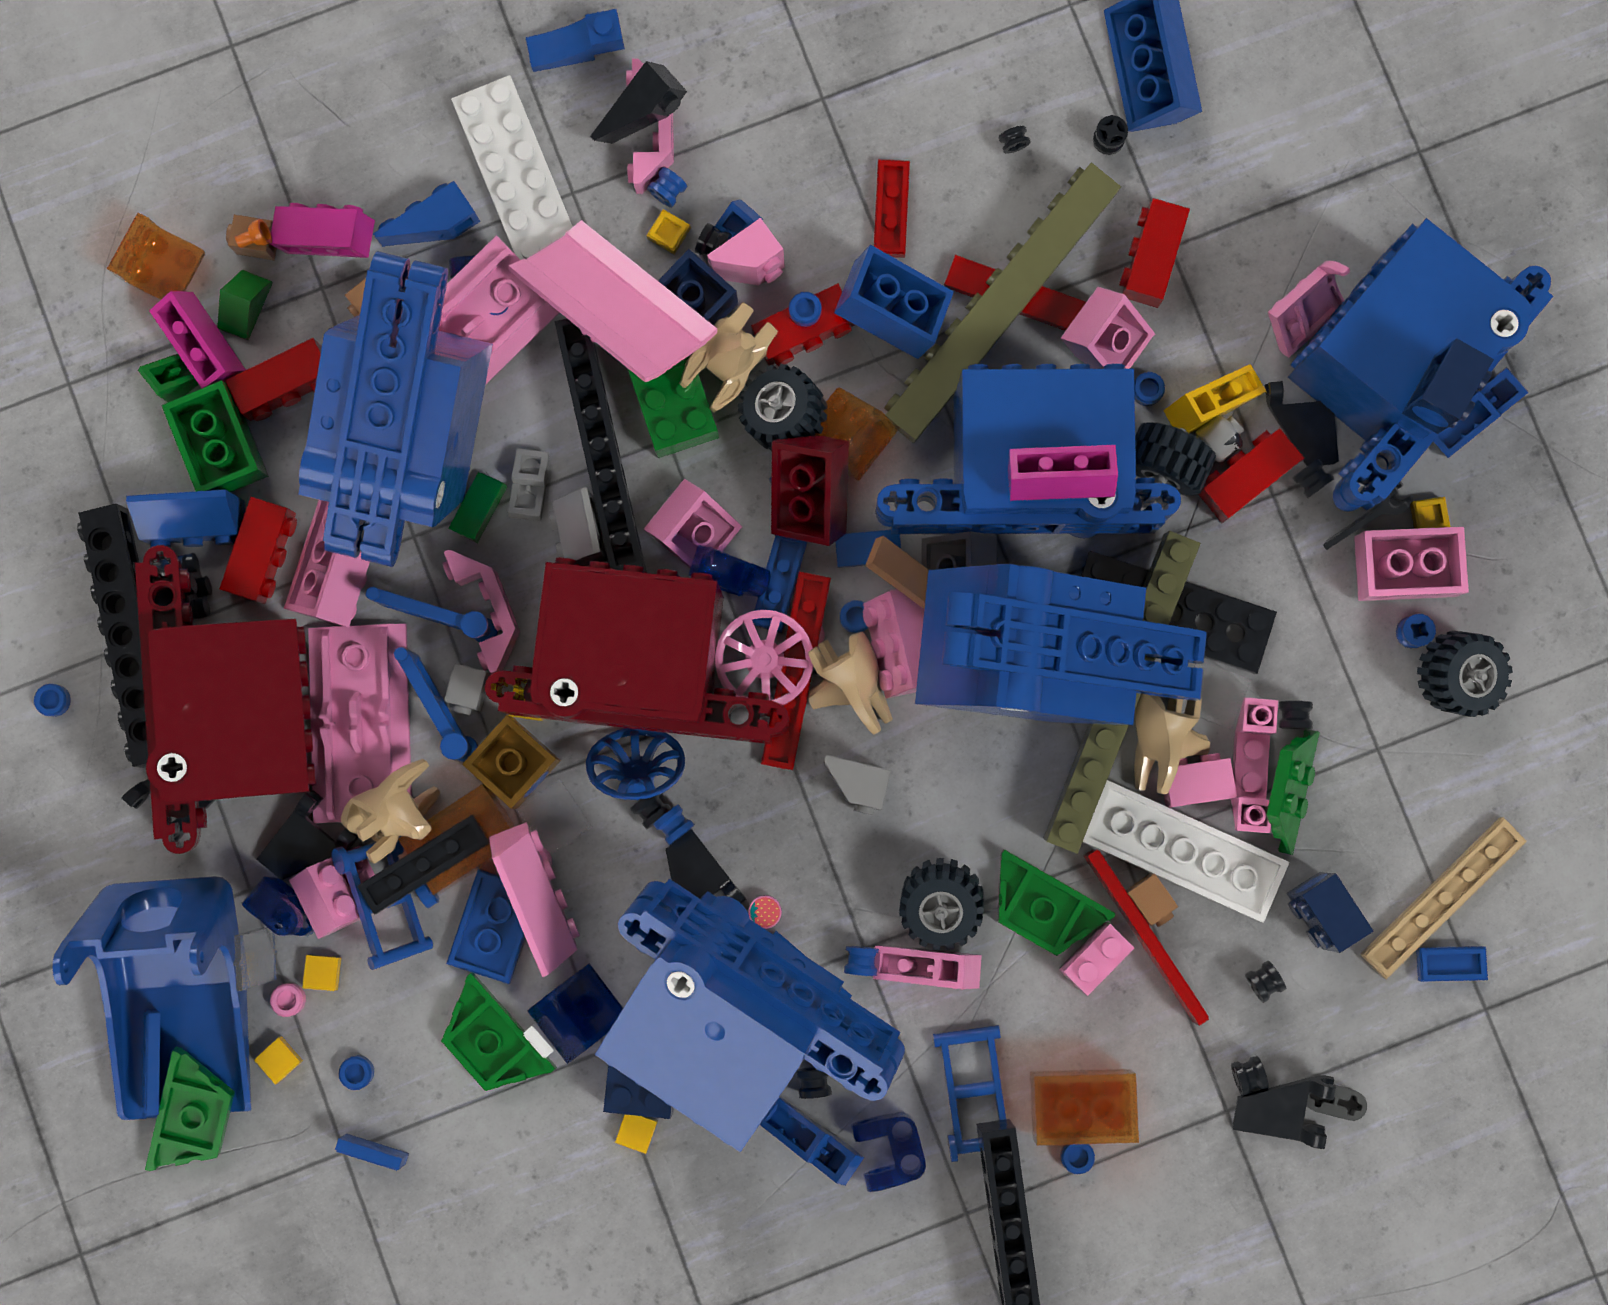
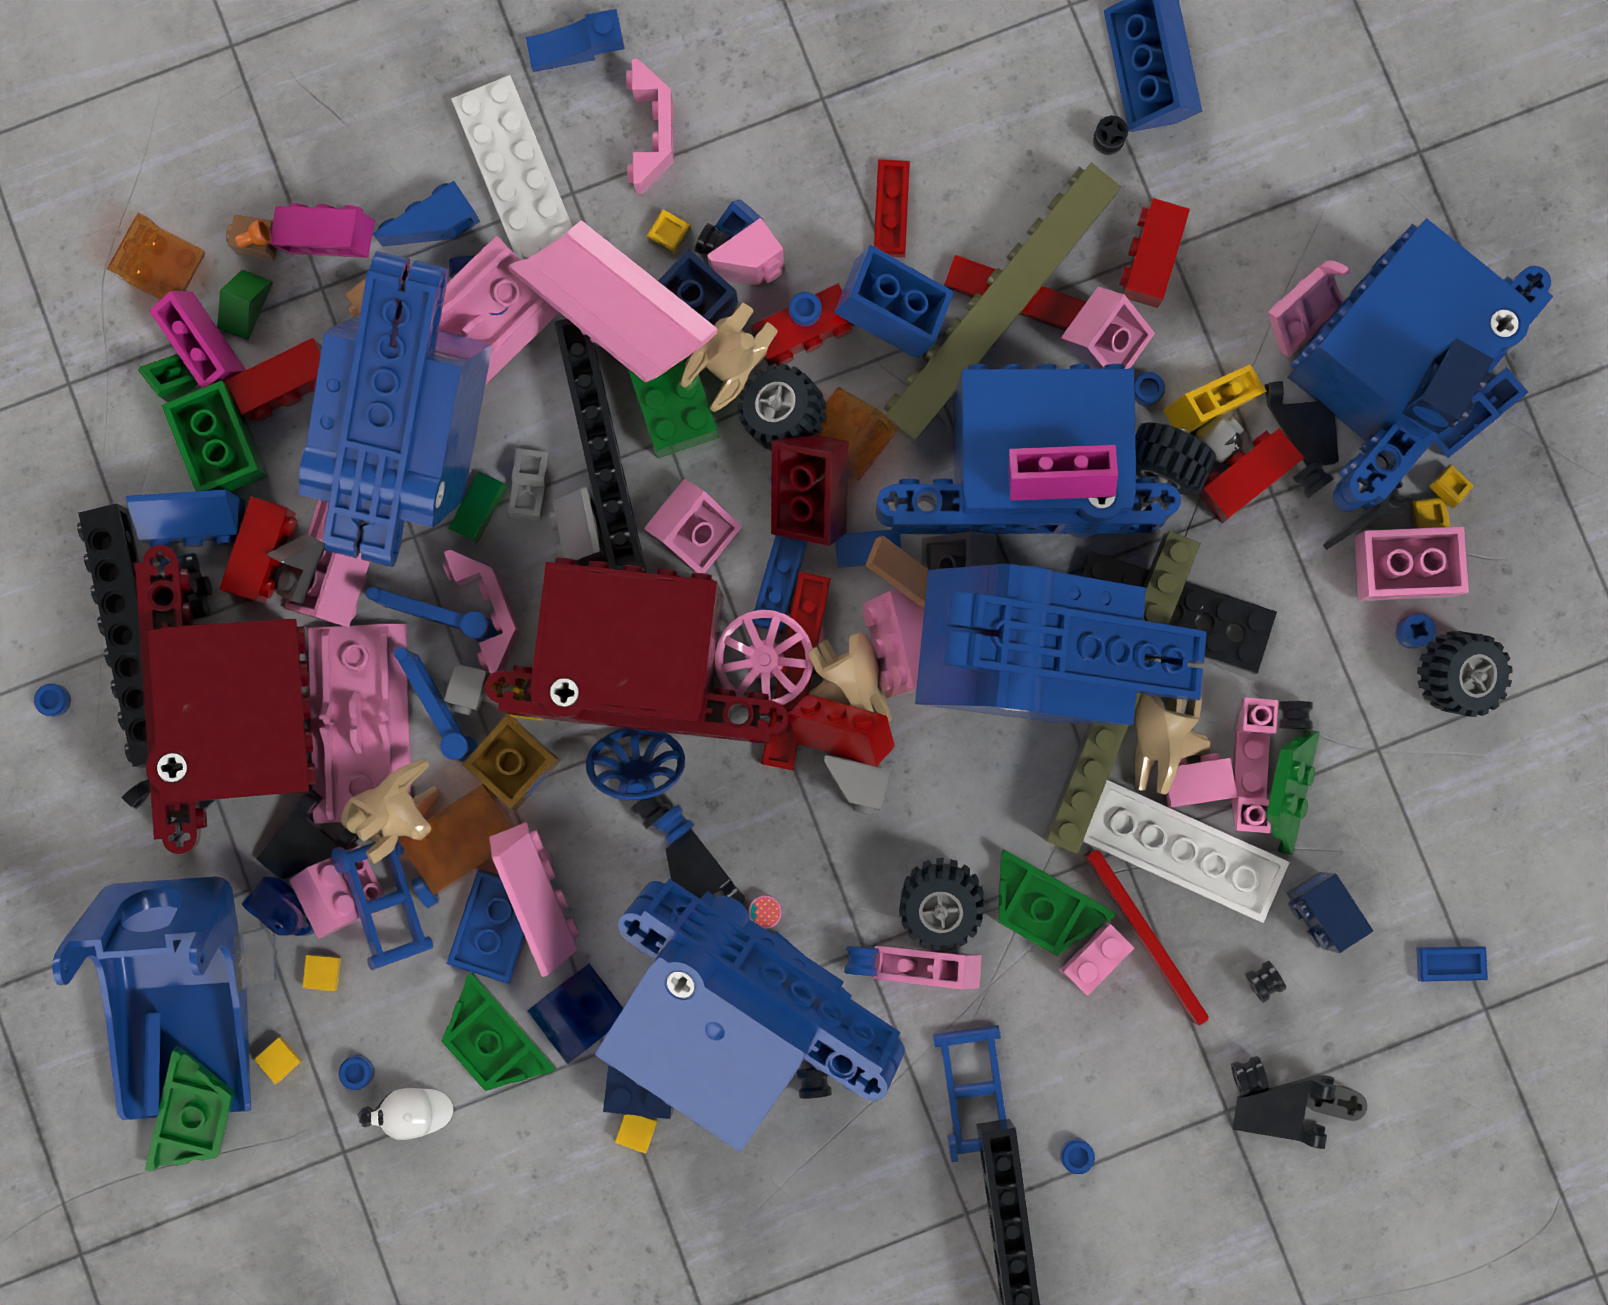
bright pink tile [270,983,306,1017] -> none
blue tile [335,1133,409,1171] -> none
black tile [357,814,490,915] -> none
white tile [523,1022,558,1058] -> none
black slope [590,61,687,144] -> none
blue wheel [647,167,688,208] -> none
clear blue piece [688,545,771,597] -> none
blue slope [760,1096,864,1186] -> none
blue tile [840,600,869,634] -> none
clear blue piece [851,1112,926,1192] -> none
black bush [998,126,1031,154] -> none
clear orange brick [1030,1069,1139,1146] -> none
medium nougat brick [1126,873,1178,927] -> none
tan tile [1360,817,1527,979] -> none
none -> dark grey slope [267,534,325,604]
none -> white hair [358,1088,453,1140]
none -> red brick [788,694,895,767]
none -> yellow tile [1429,463,1474,509]

